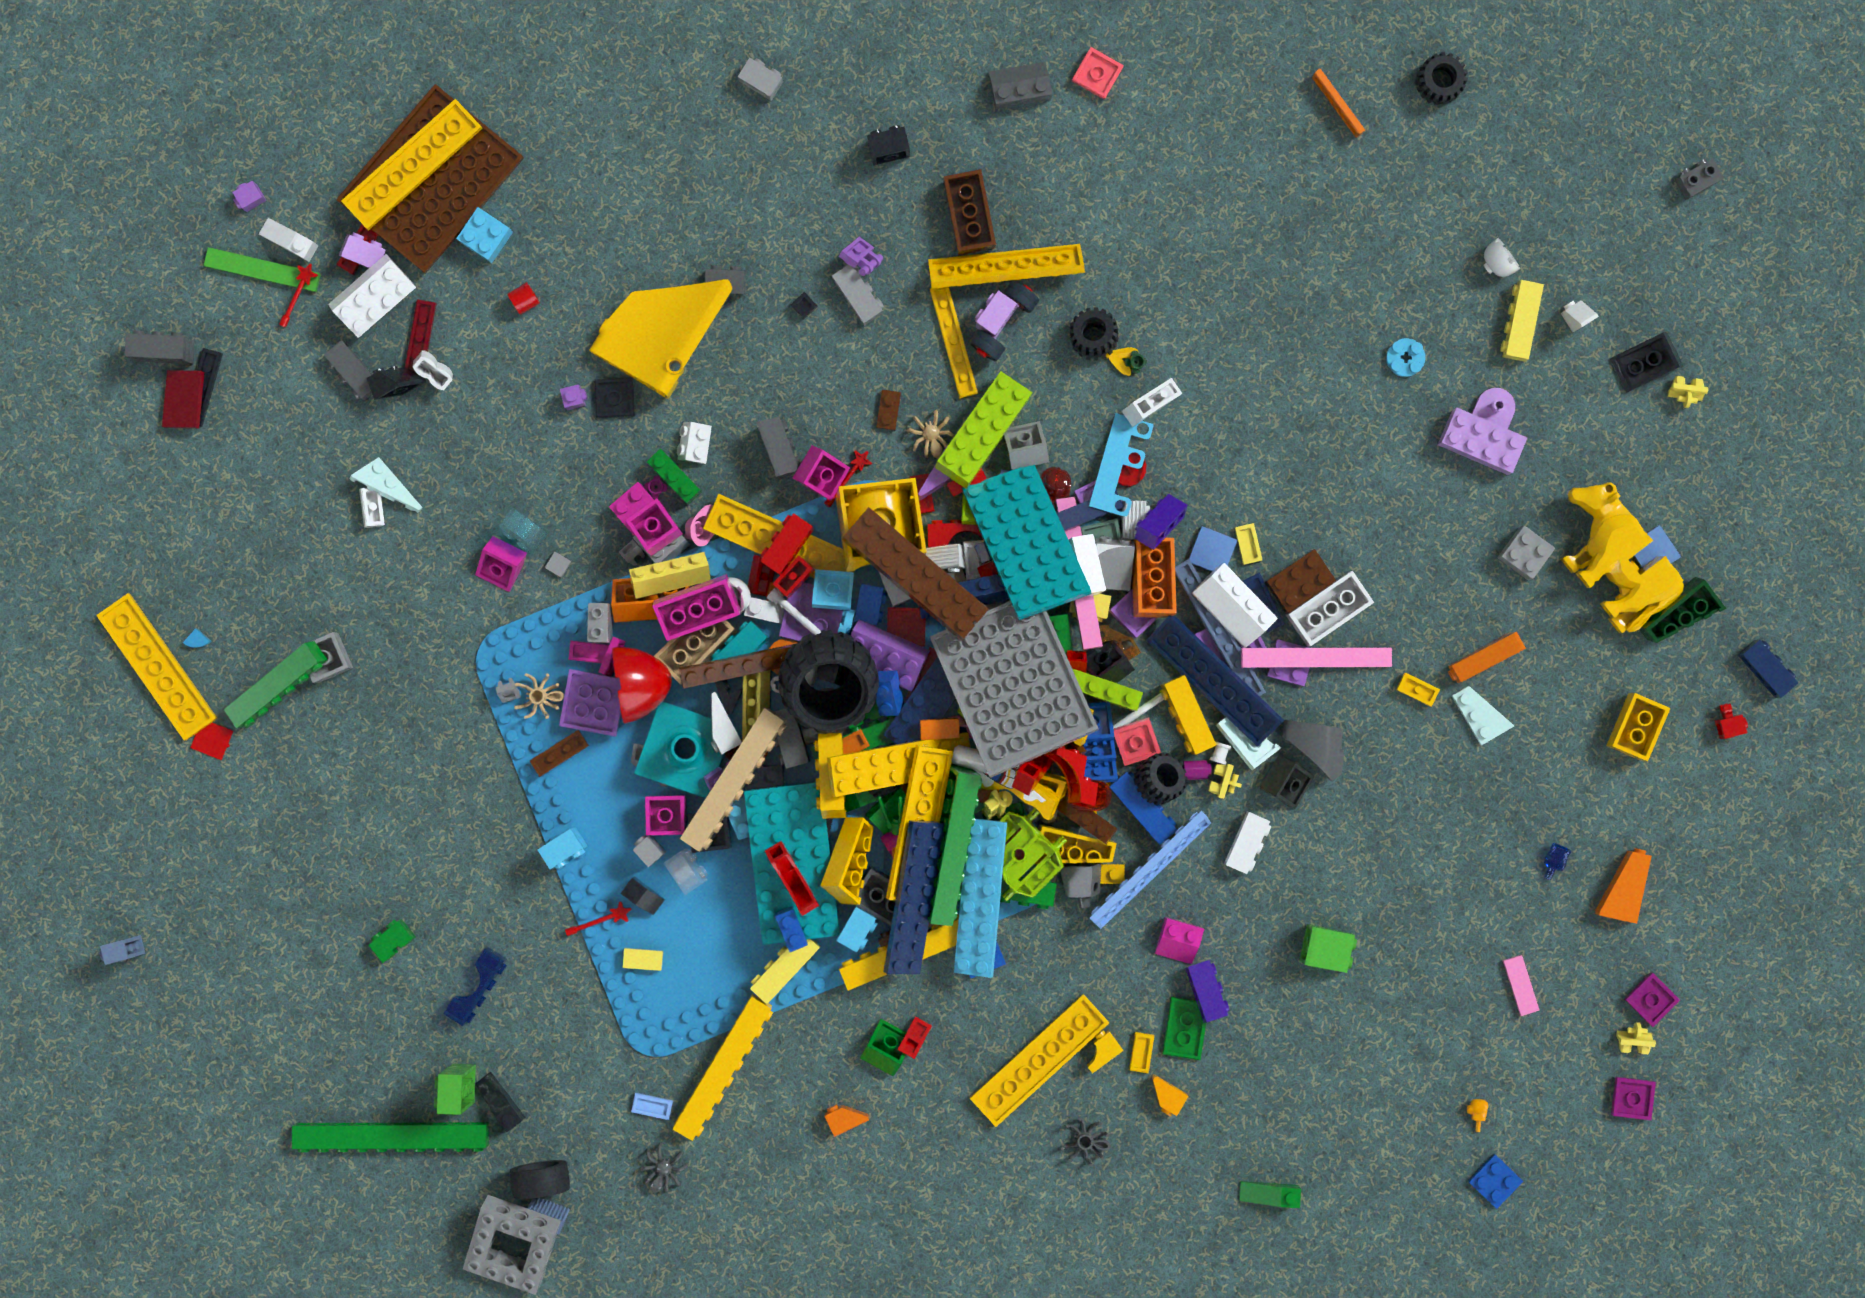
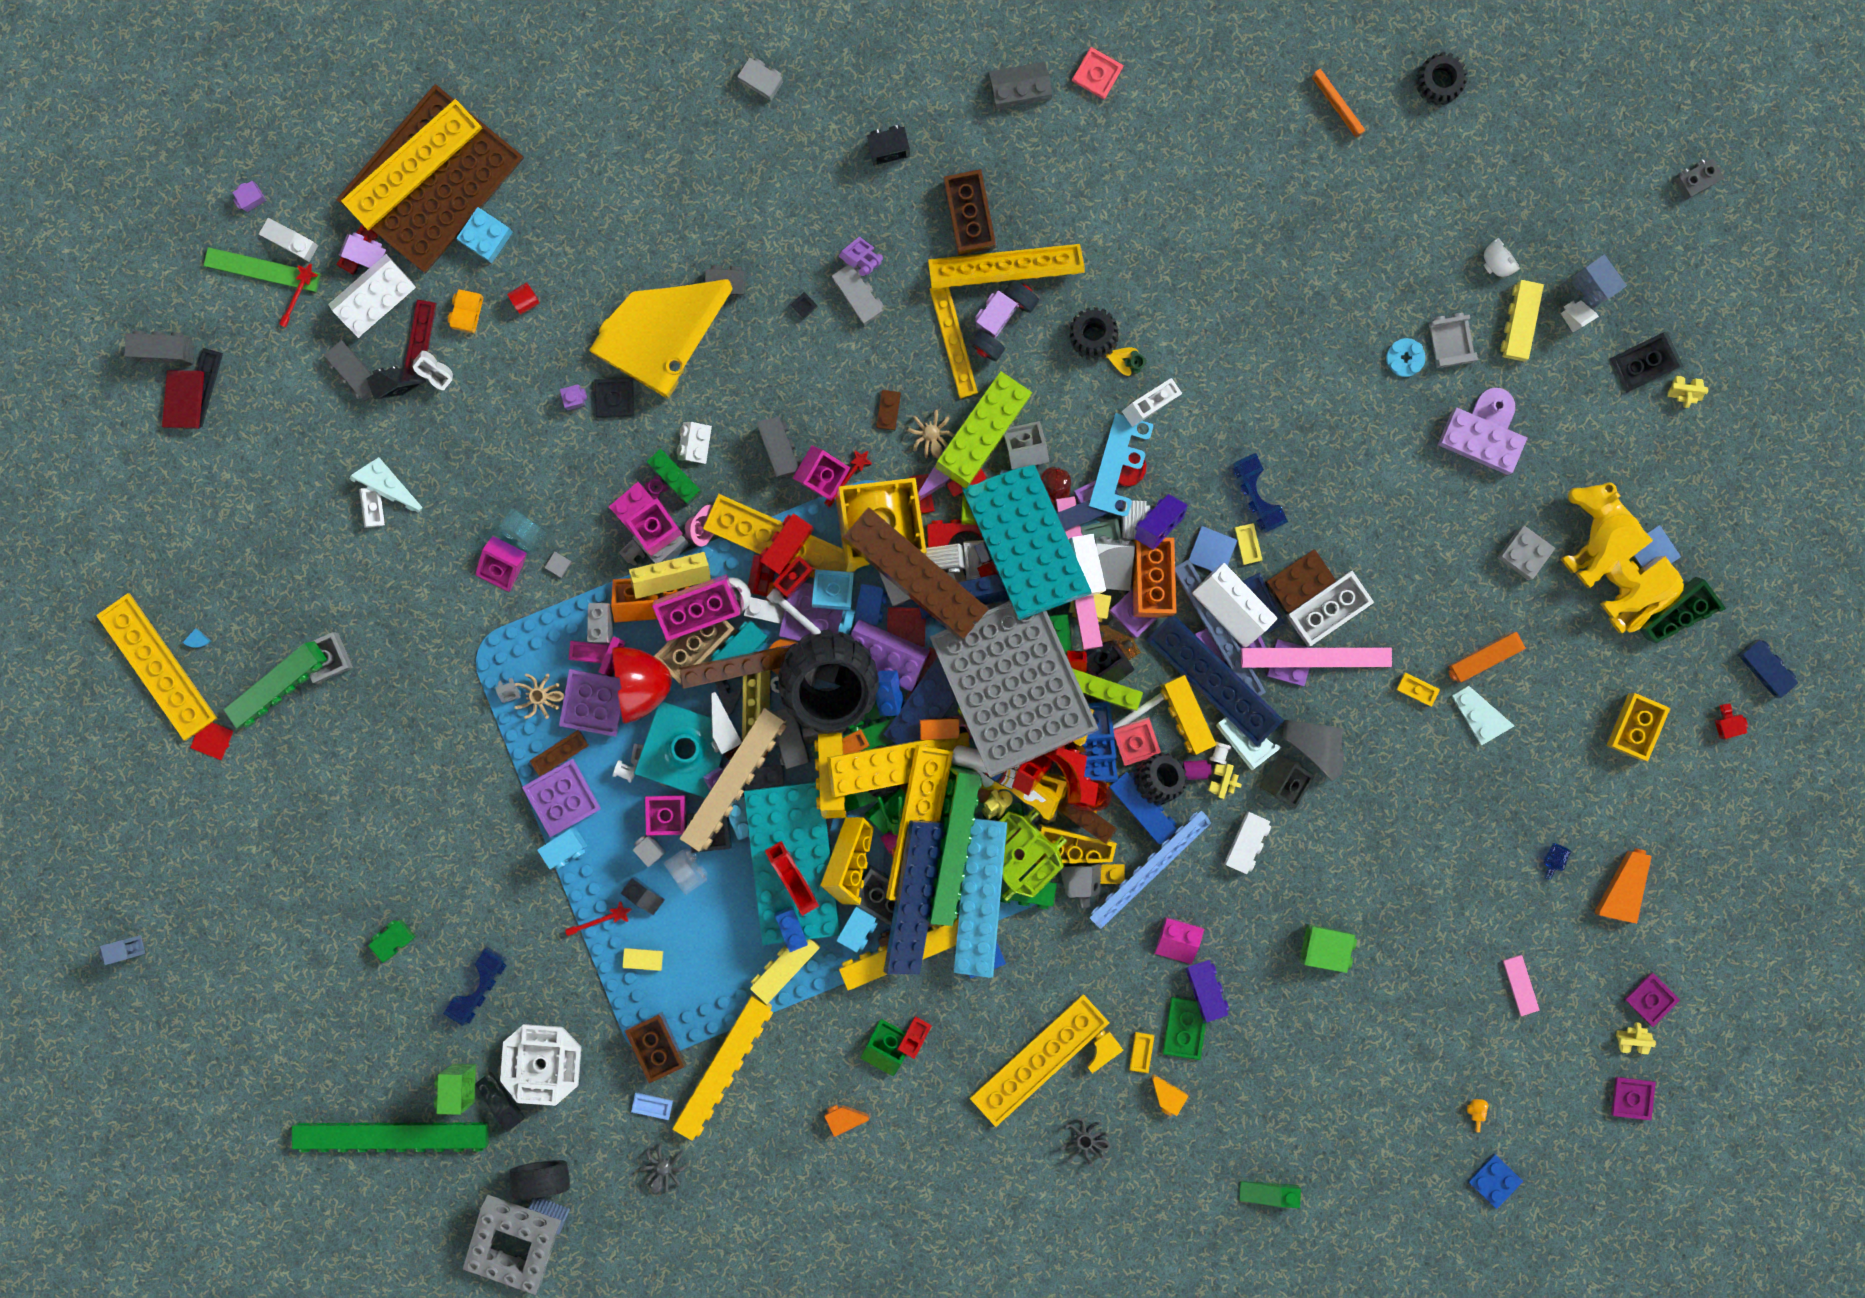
none -> light orange brick [448,289,483,334]
none -> white piece [500,1024,581,1106]
none -> medium lavender plate [522,759,601,837]
none -> white bush [613,760,636,783]
none -> reddish brown brick [625,1012,686,1084]
none -> clear blue arch [1232,453,1288,533]
none -> light grey panel [1429,313,1478,369]
none -> sand blue brick [1571,254,1627,308]

